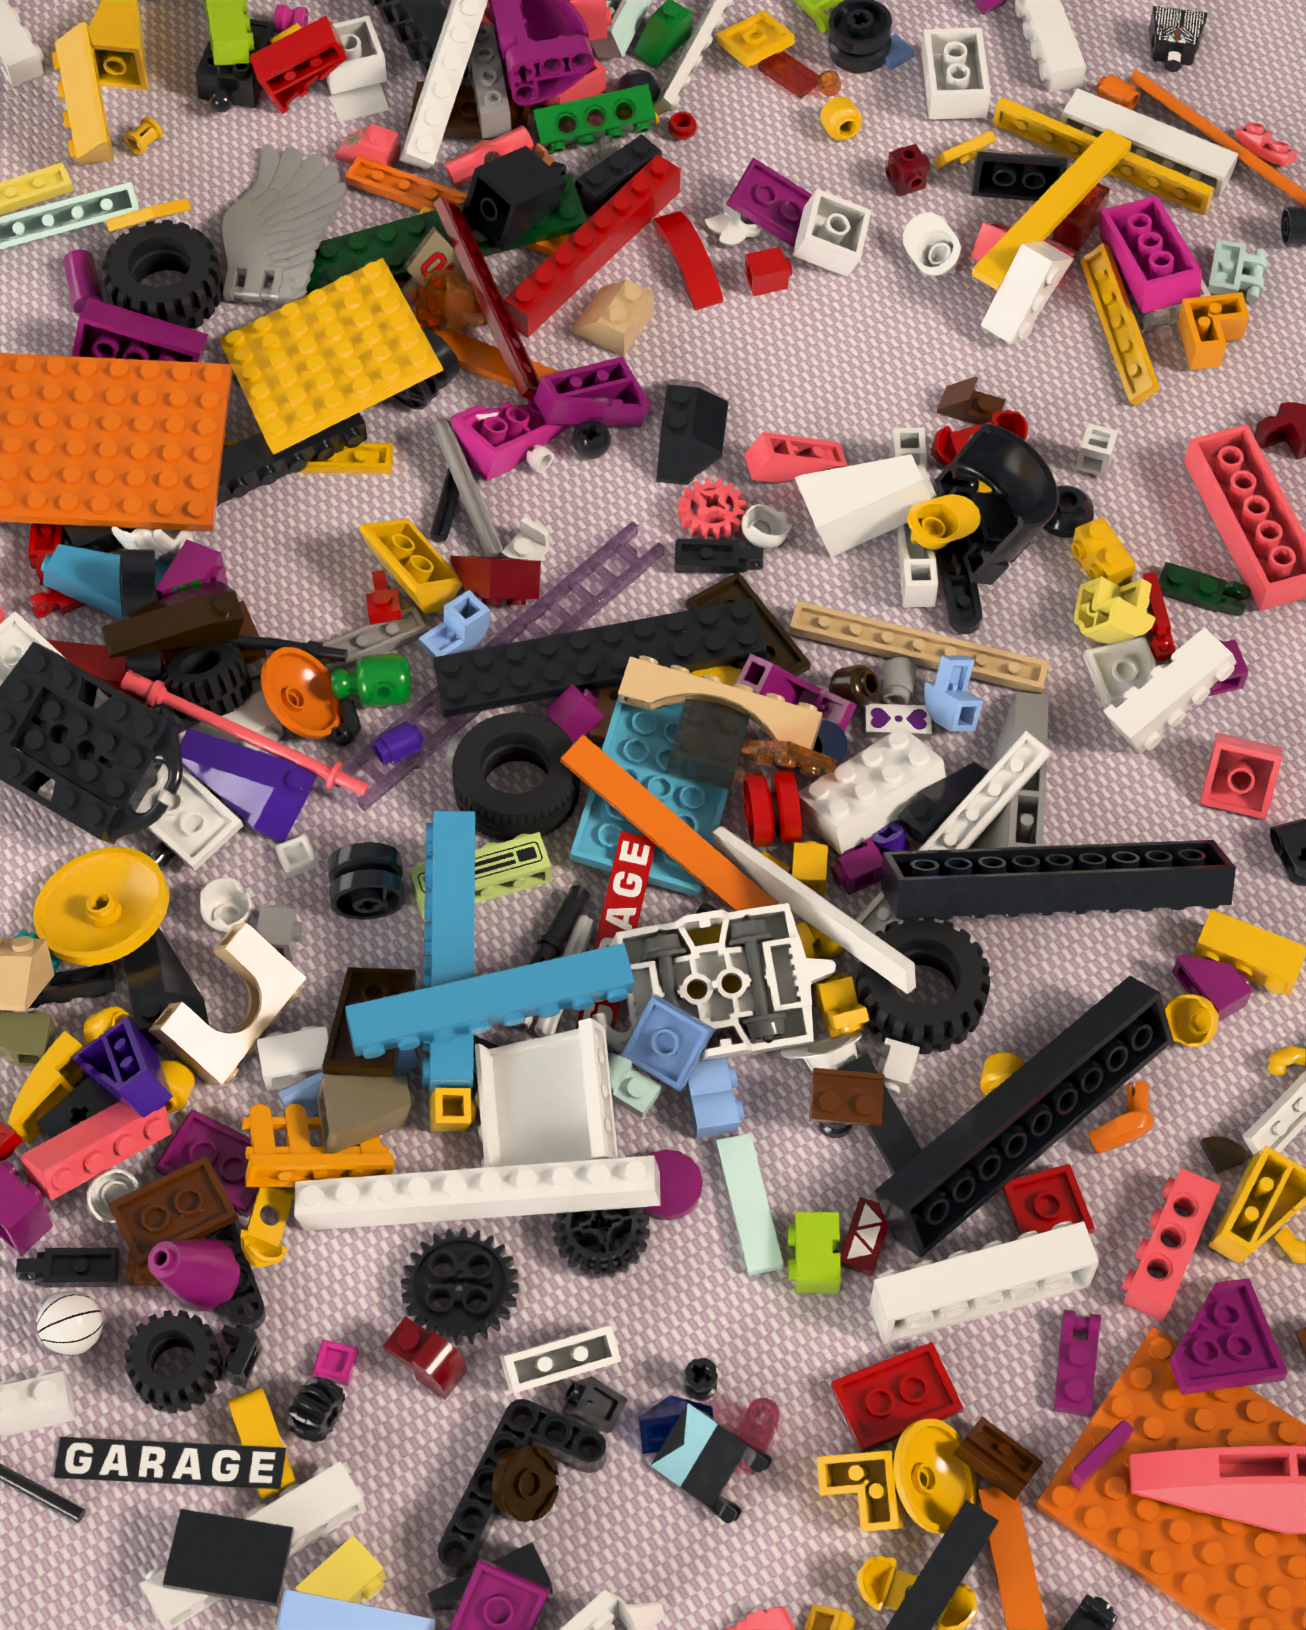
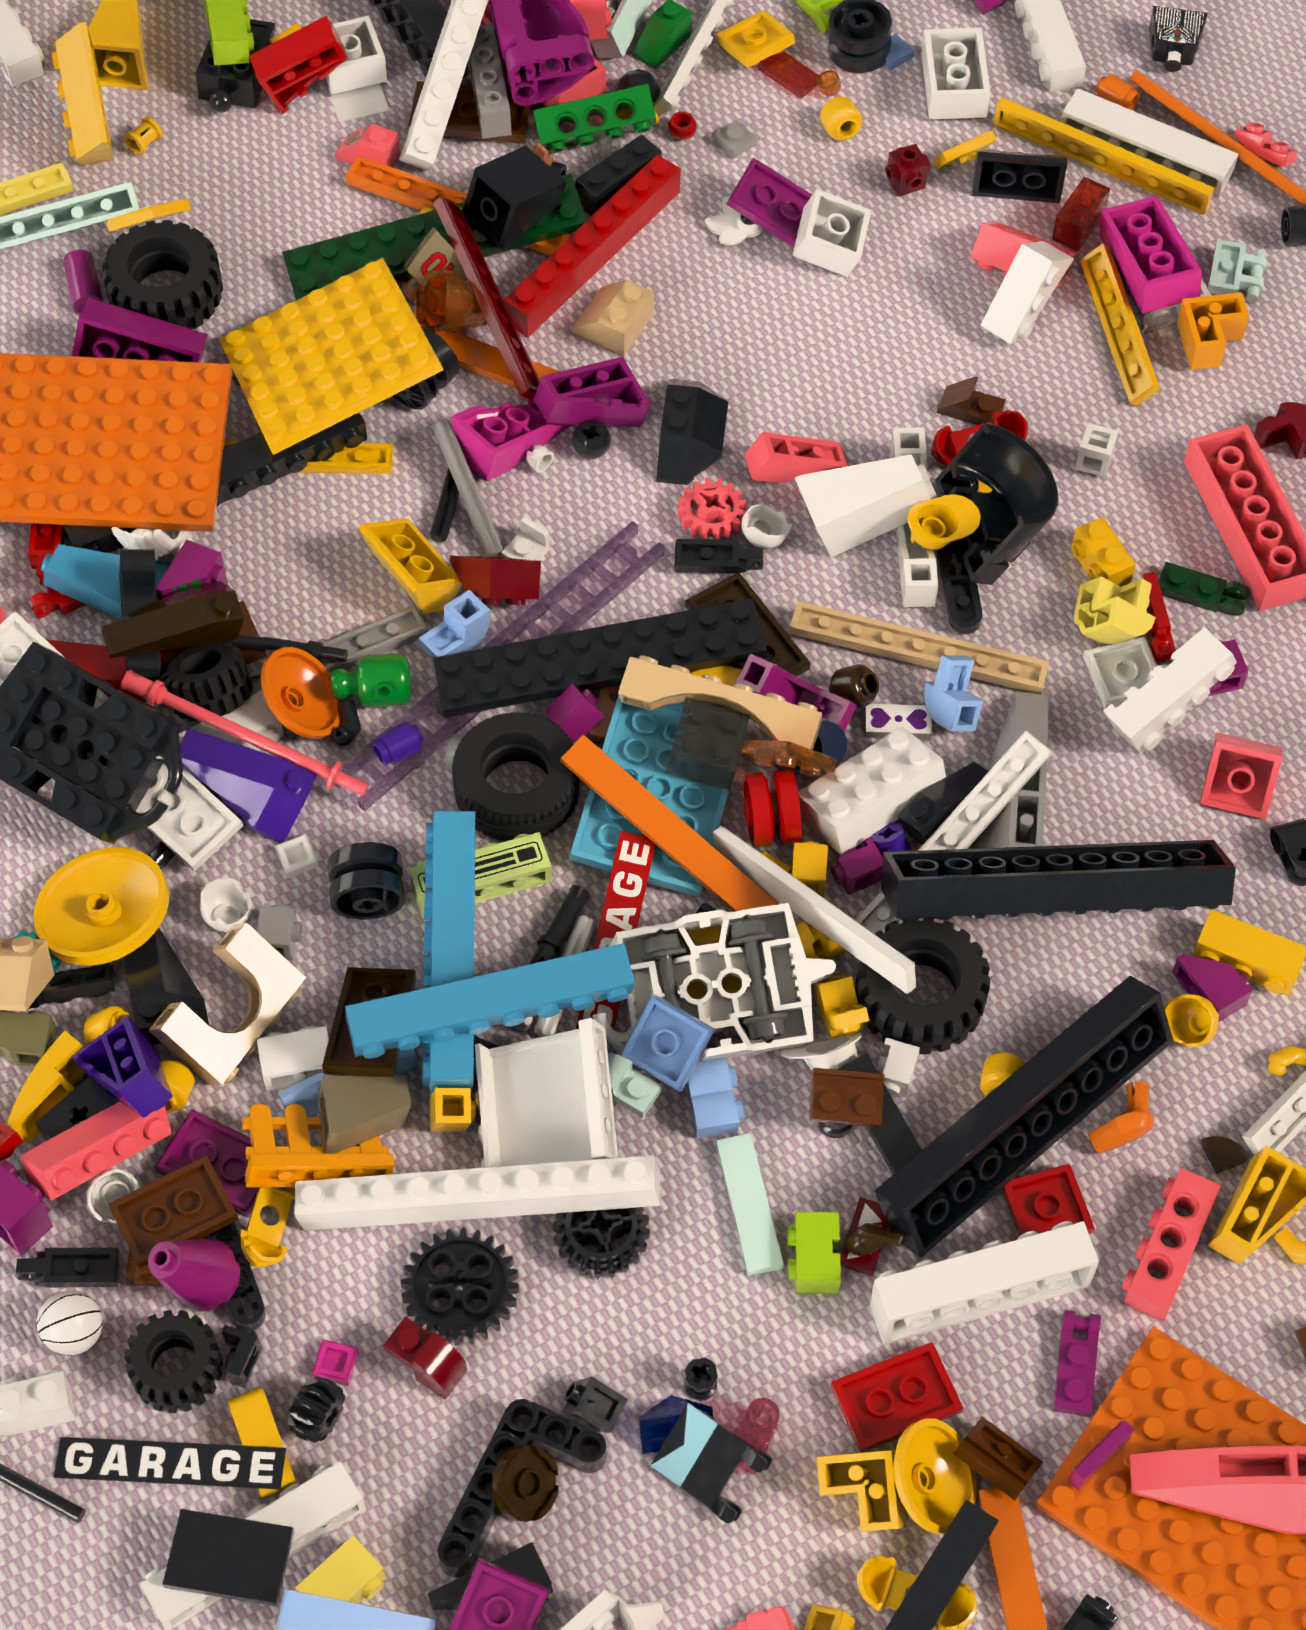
light grey animal [222,144,347,305] -> none
dark pink wheel [274,4,309,33] -> none
red plate [366,570,402,625] -> none
coral piece [444,125,535,188] -> none
white brick [500,1325,621,1393] -> none
magenta tile [643,1149,703,1221] -> none
red slope [653,211,723,311] -> none
red brick [745,247,792,296] -> none
light grey brick [880,657,916,705] -> none
white piece [903,213,961,276] -> none
yellow tile [972,128,1132,290] -> none
black piece [1043,485,1094,538] -> none
magenta plate [1169,1278,1288,1395] -> none
none -> light grey plate [715,120,756,159]
none -> dark brown animal [846,1223,906,1256]

